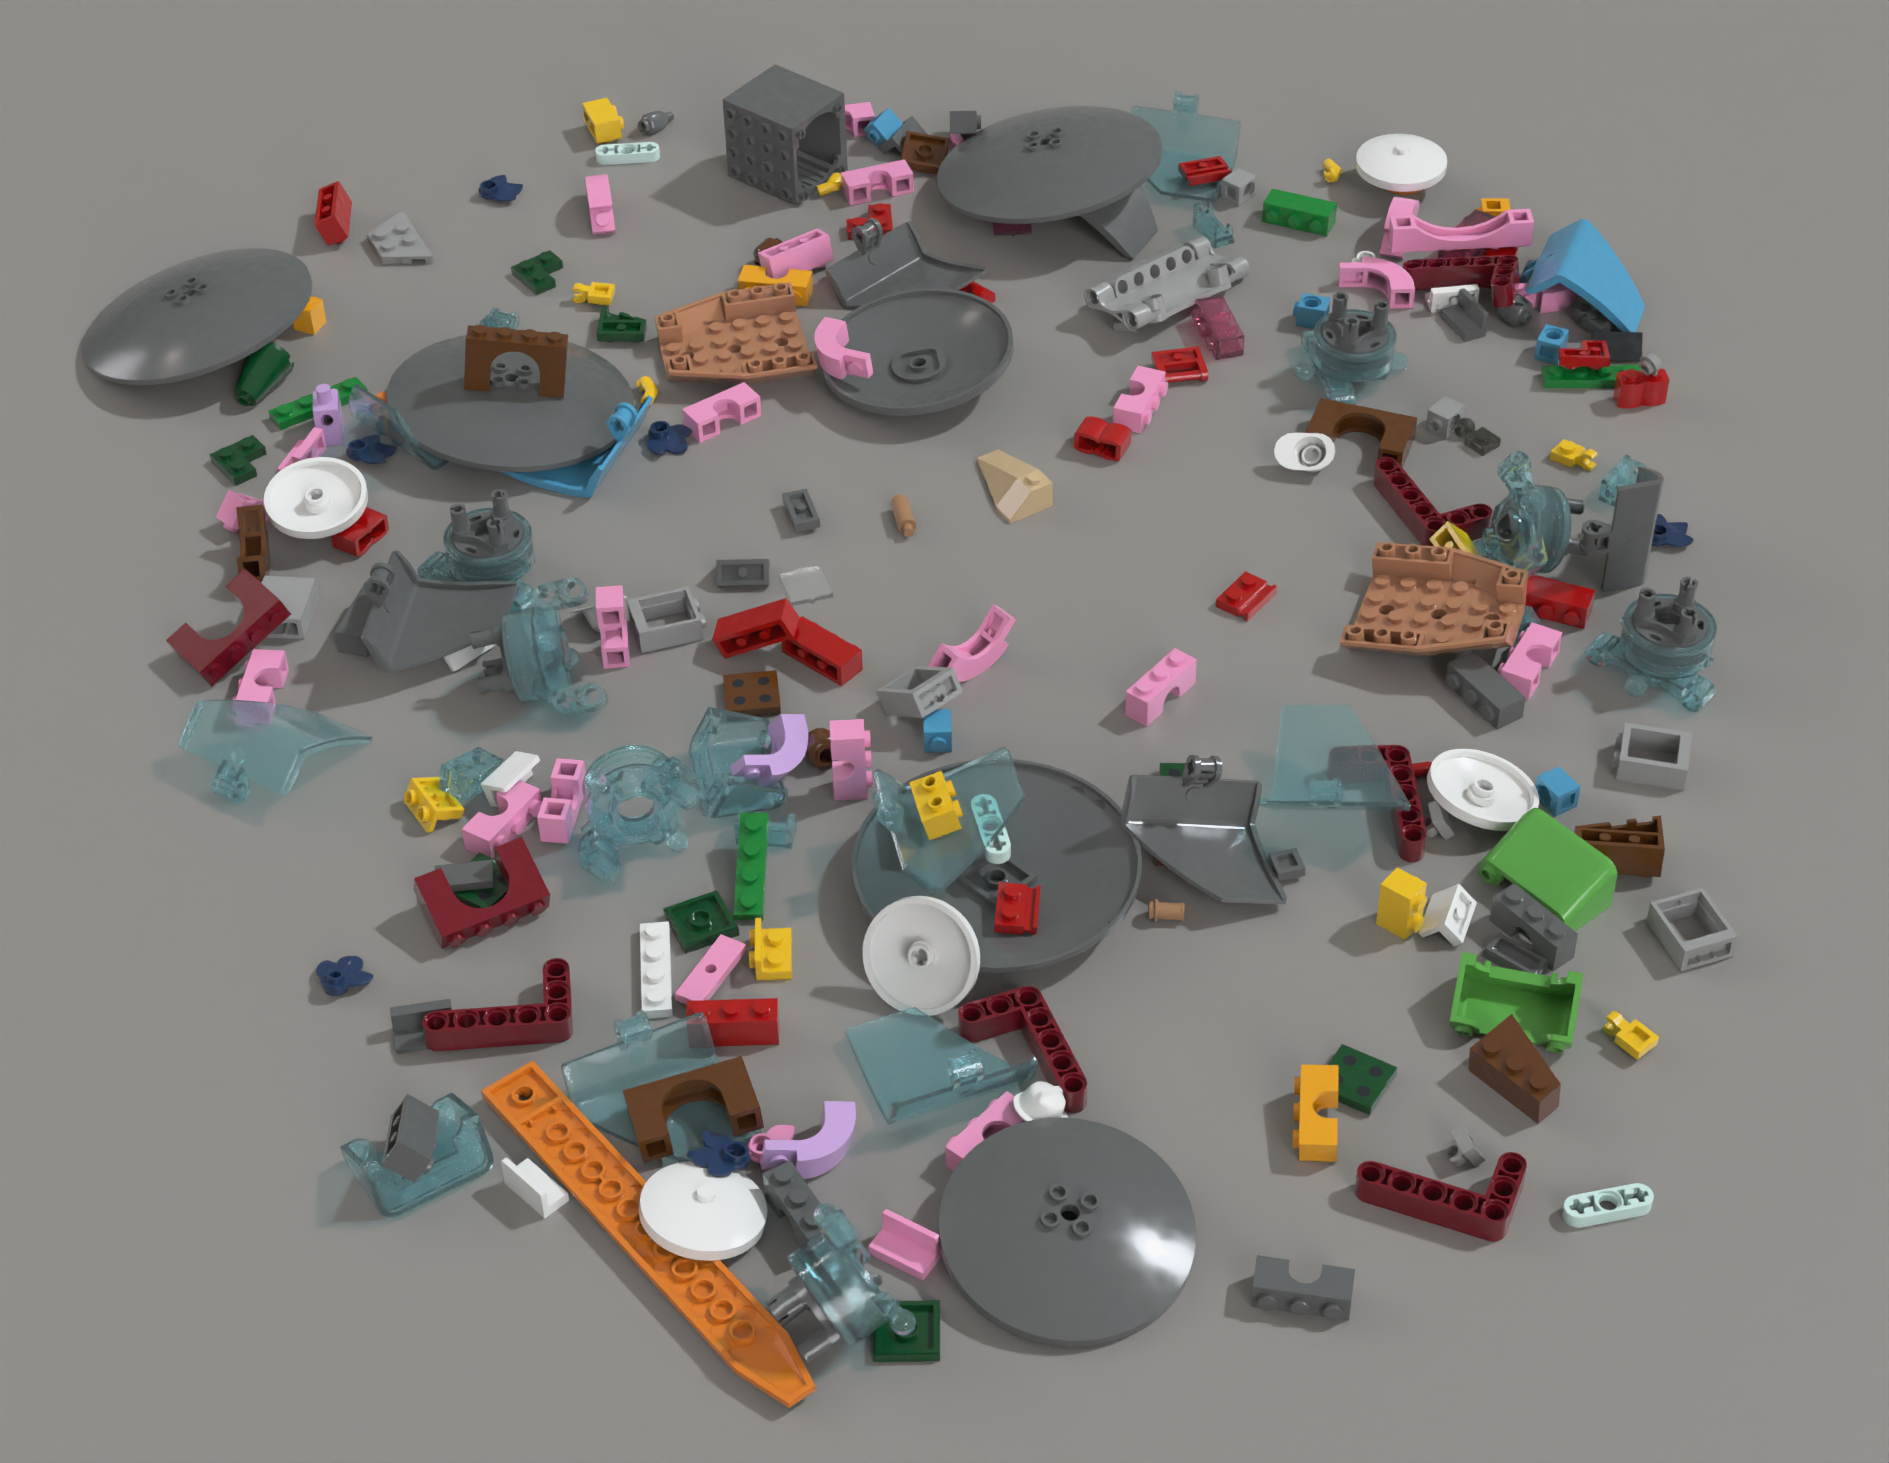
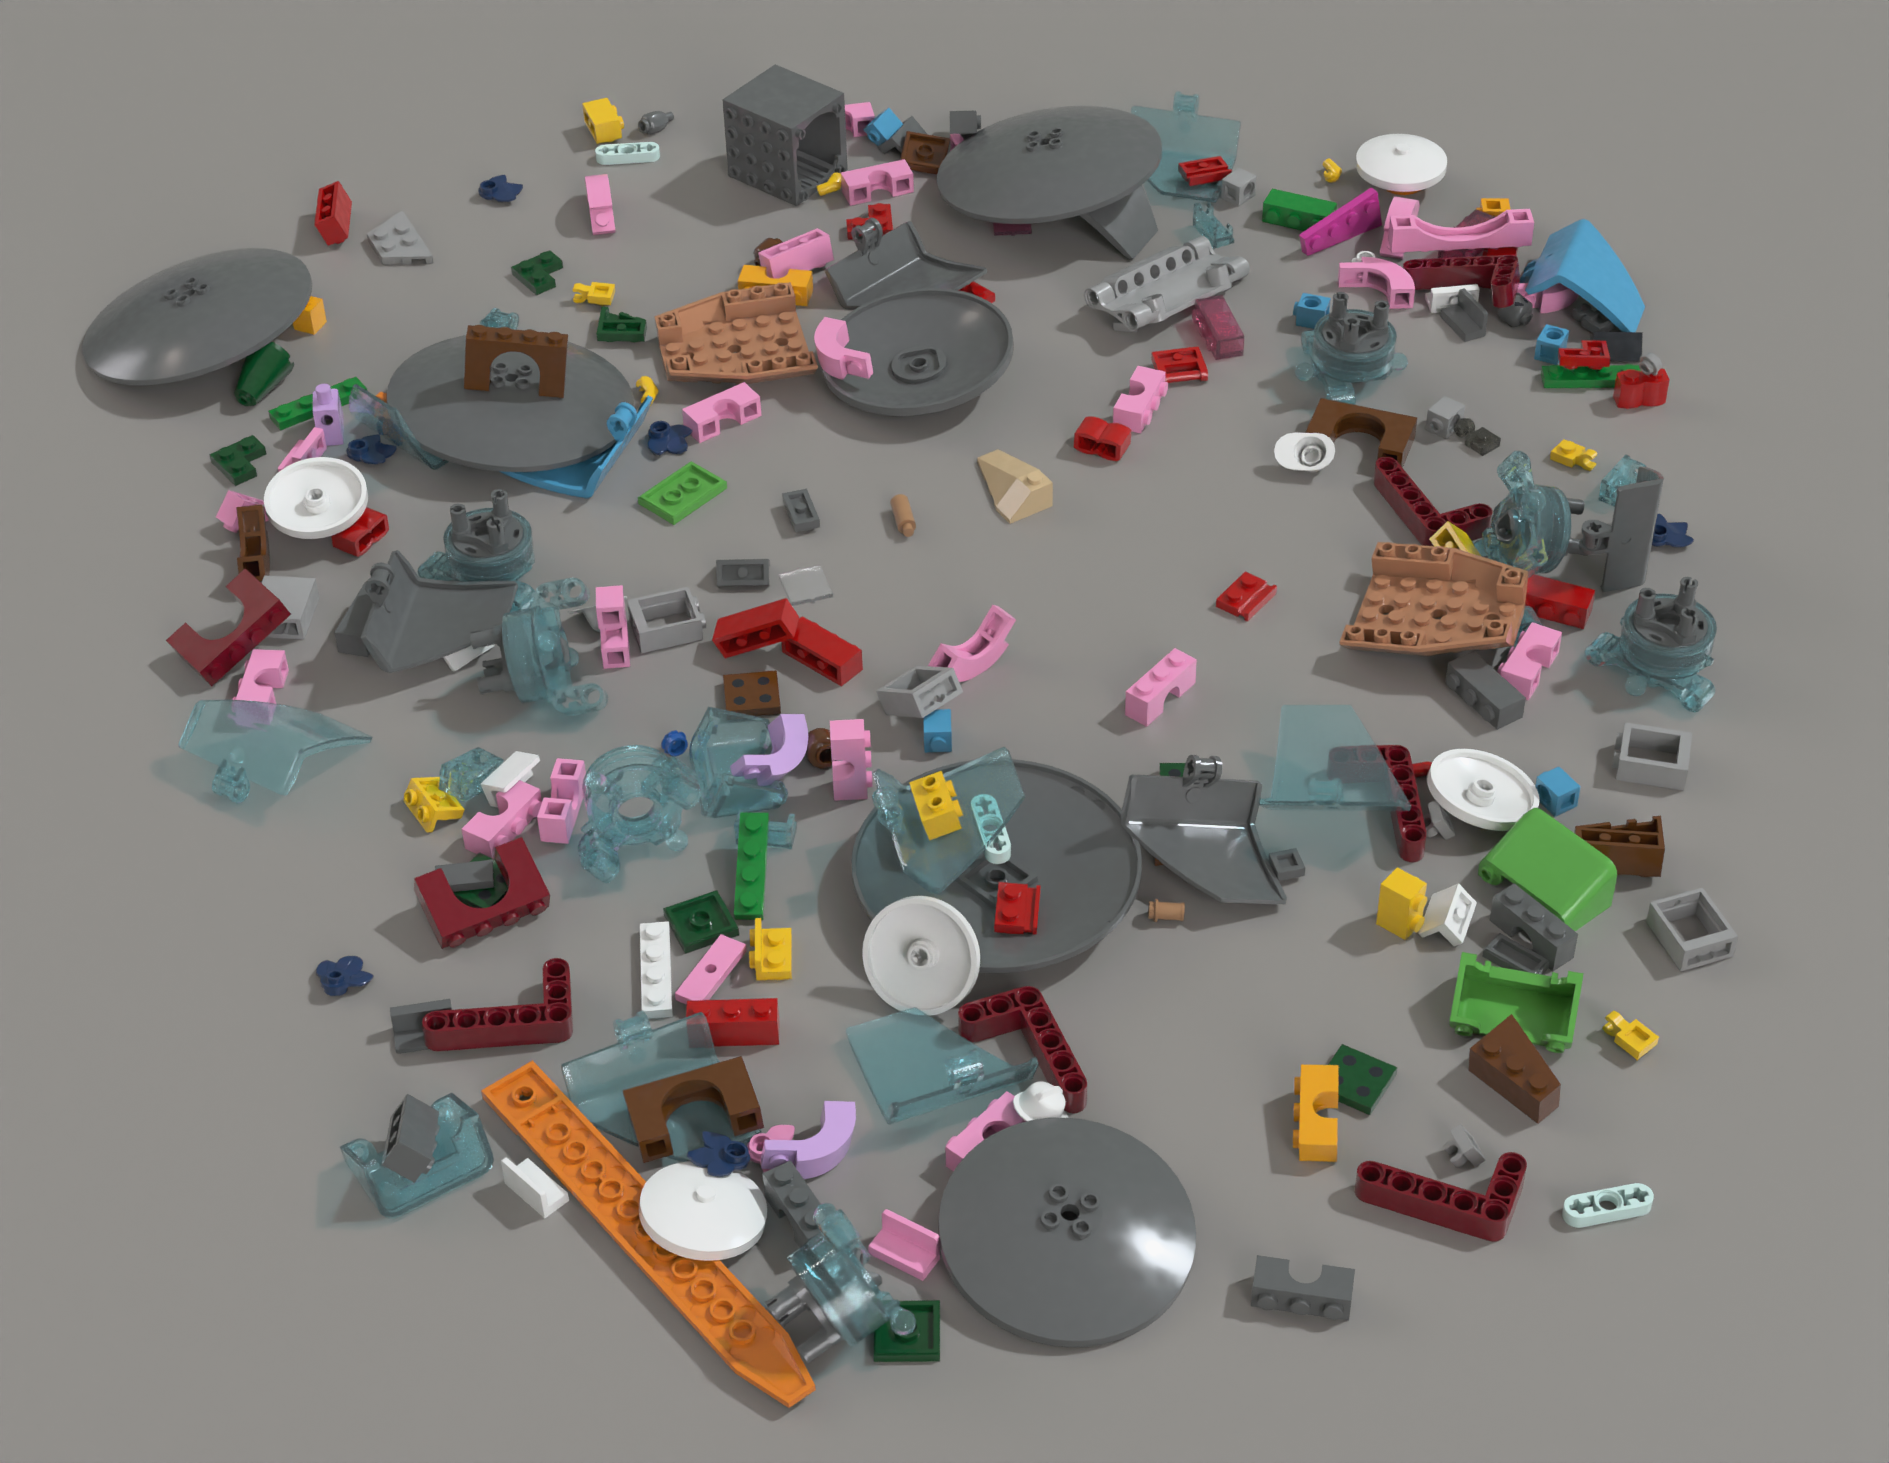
none -> bright green tile [638,461,727,525]
none -> blue plate [661,730,688,756]
none -> dark pink wing [1299,187,1382,256]

